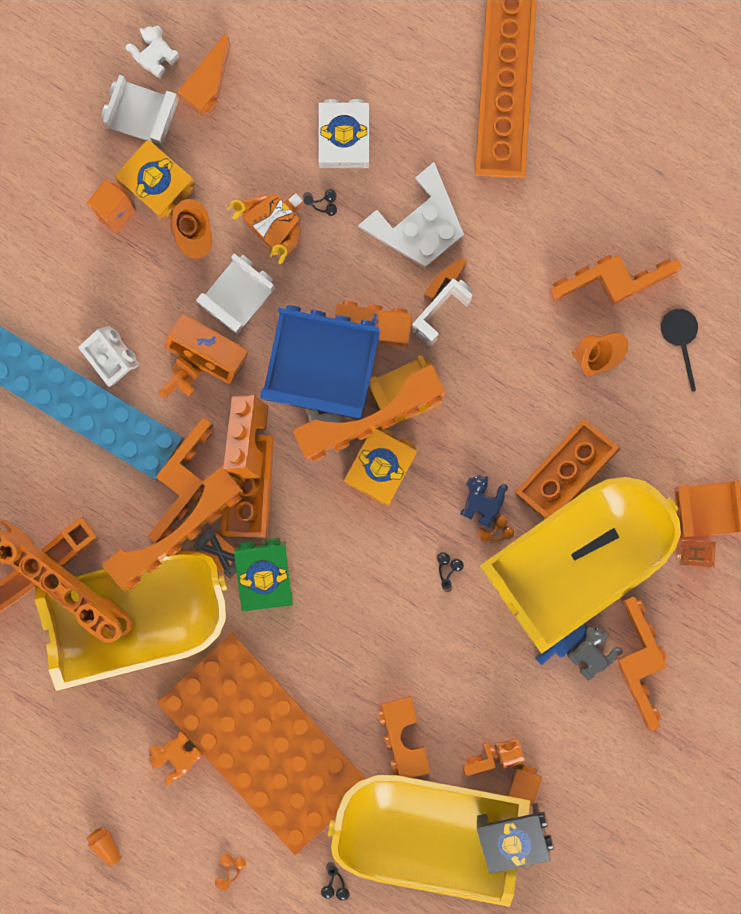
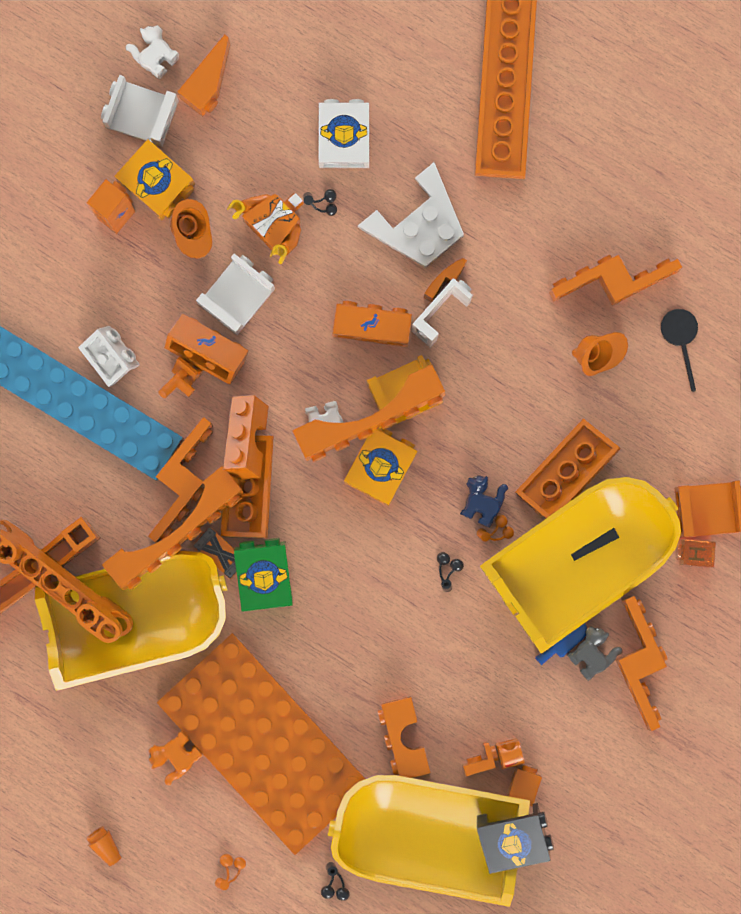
blue panel [260,305,381,420] -> none

